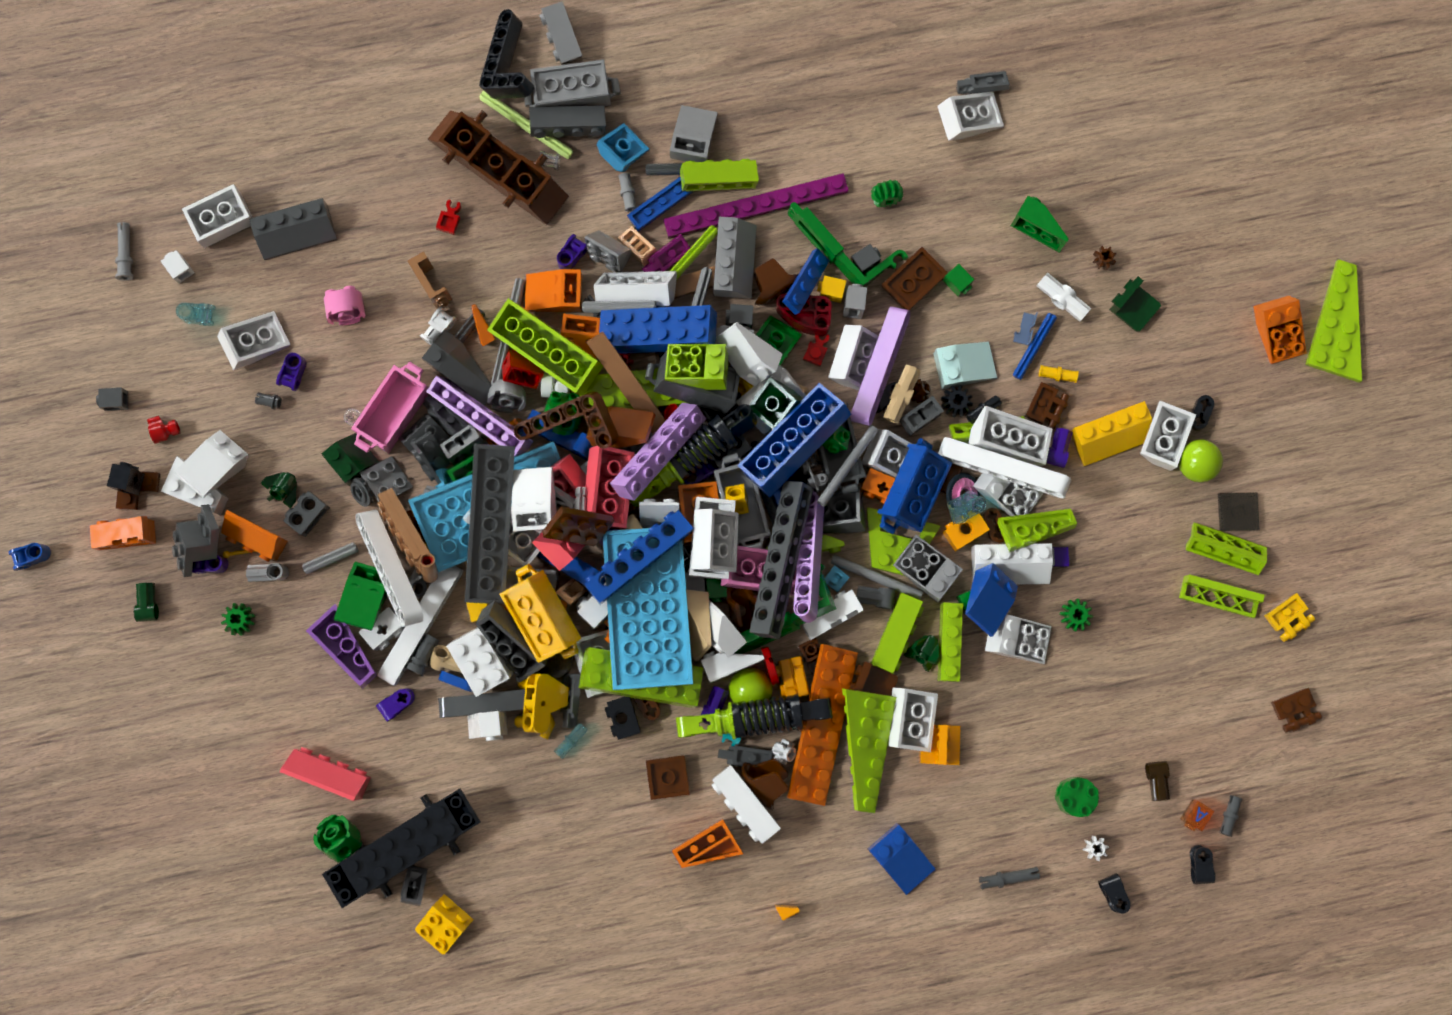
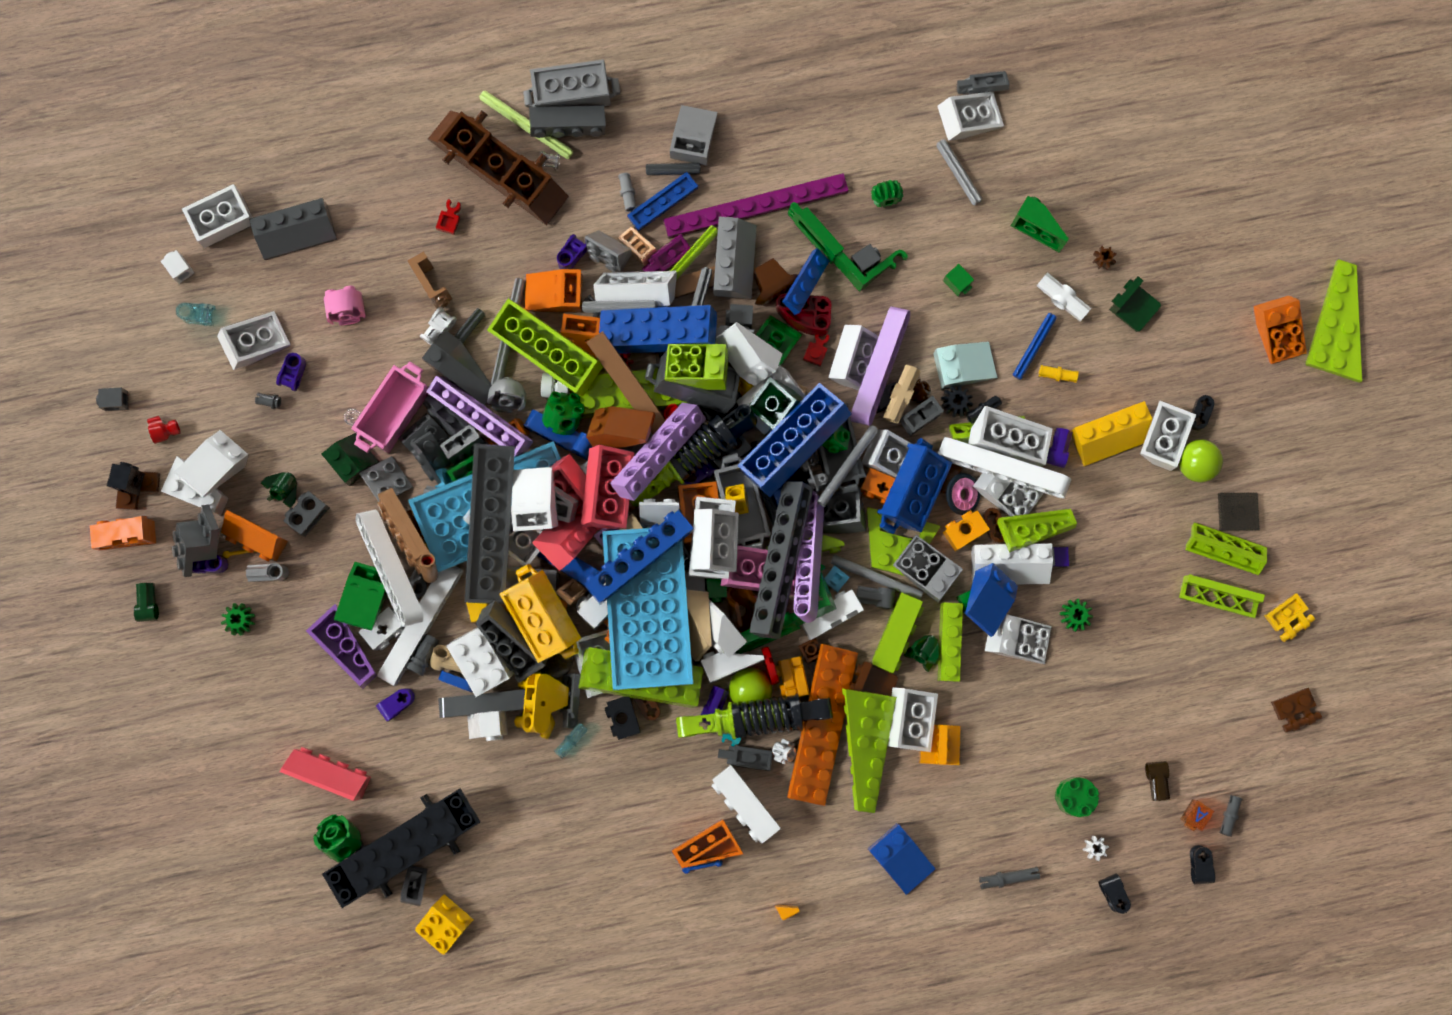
blue piece [8,543,51,571] -> none
light grey pin [115,222,133,281] -> none
light grey axle [302,542,358,574] -> none
dark grey gear [351,477,373,507] -> none
orange slope [471,304,495,346] -> none
black beam [479,9,534,99] -> none
red torso [502,350,544,389] -> none
reddish brown beam [513,392,619,449] -> none
light grey wedge [539,1,582,65] -> none
reddish brown plate [542,506,614,546] -> none
light grey axle [574,486,587,511] -> none
dark azure slope [597,123,649,172] -> none
reddish brown plate [646,755,690,800] -> none
lime brick [680,159,759,192] -> none
reddish brown piece [741,758,788,810] -> none
yellow brick [817,275,846,303] -> none
light grey brick [843,284,867,319] -> none
reddish brown plate [881,247,948,310] -> none
clear light blue piece [947,491,986,524] -> none
sand blue piece [1013,312,1038,345] -> none
reddish brown plate [1024,382,1070,430] -> none
none -> blue hinge [682,859,723,874]
none -> light grey axle [936,139,982,205]

